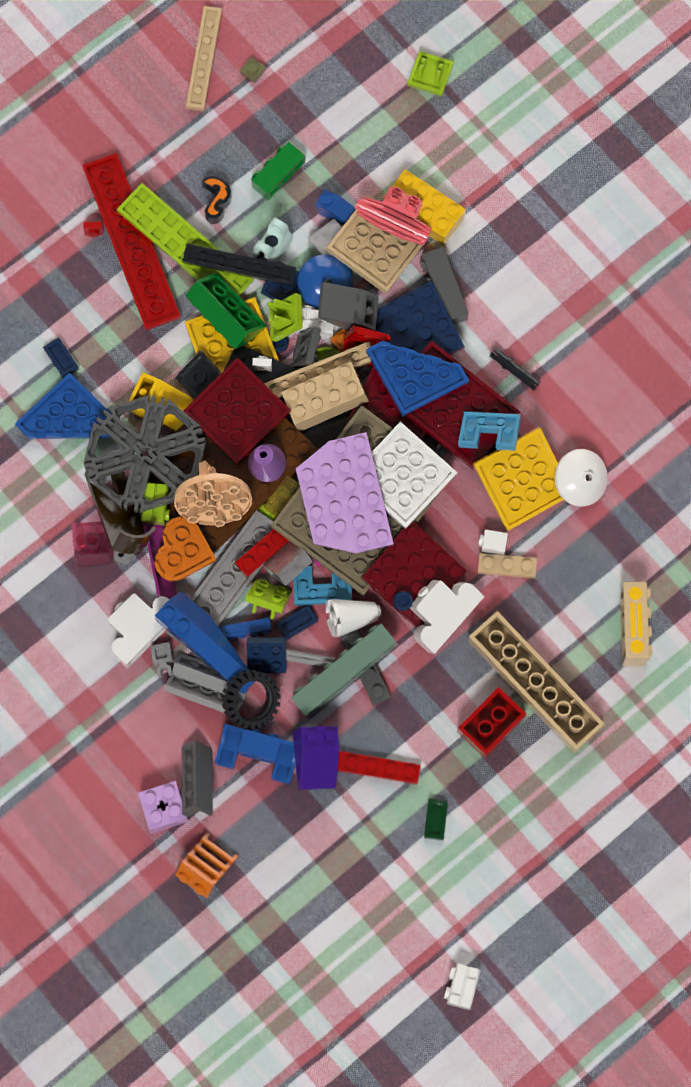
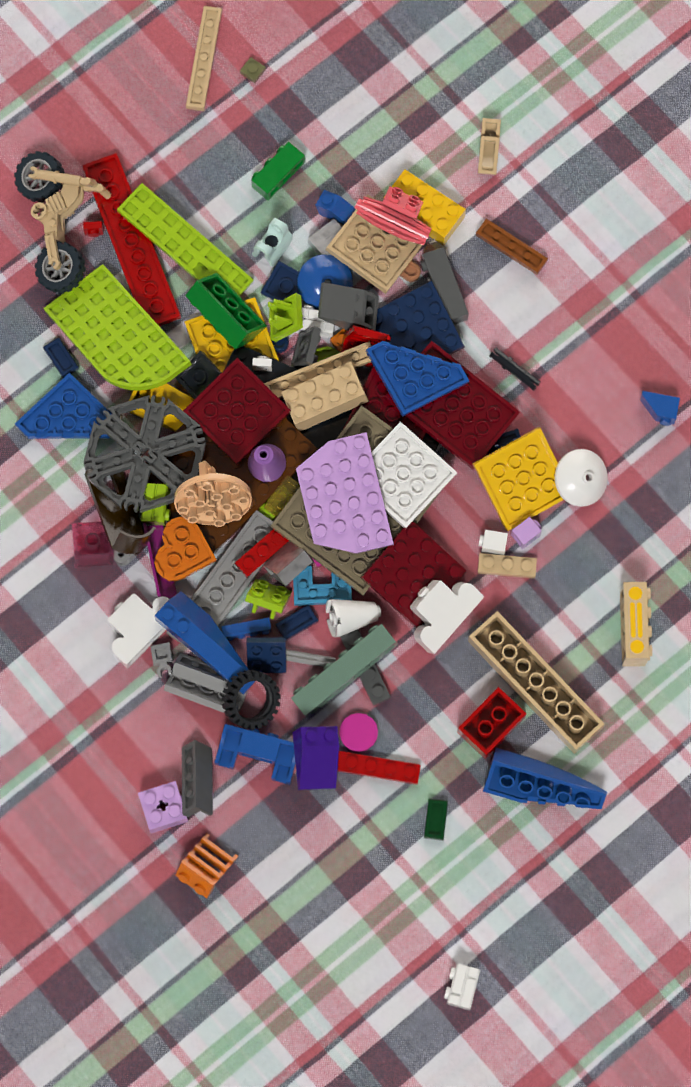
black plate [182,243,297,287] -> none
black animal [202,176,232,224] -> none
dark blue tile [392,591,413,611] -> none
lime plate [407,51,454,97] -> none
dark azure plate [458,412,521,451] -> none
none -> piece [14,151,111,294]
none -> lime plate [43,264,192,390]
none -> dark pink tile [339,713,378,753]
none -> nougat tile [400,261,421,282]
none -> dark orange plate [476,218,548,275]
none -> tan slope [478,118,501,175]
none -> blue wedge [483,748,607,809]
none -> lavender brick [511,517,542,549]
none -> blue slope [640,391,680,426]

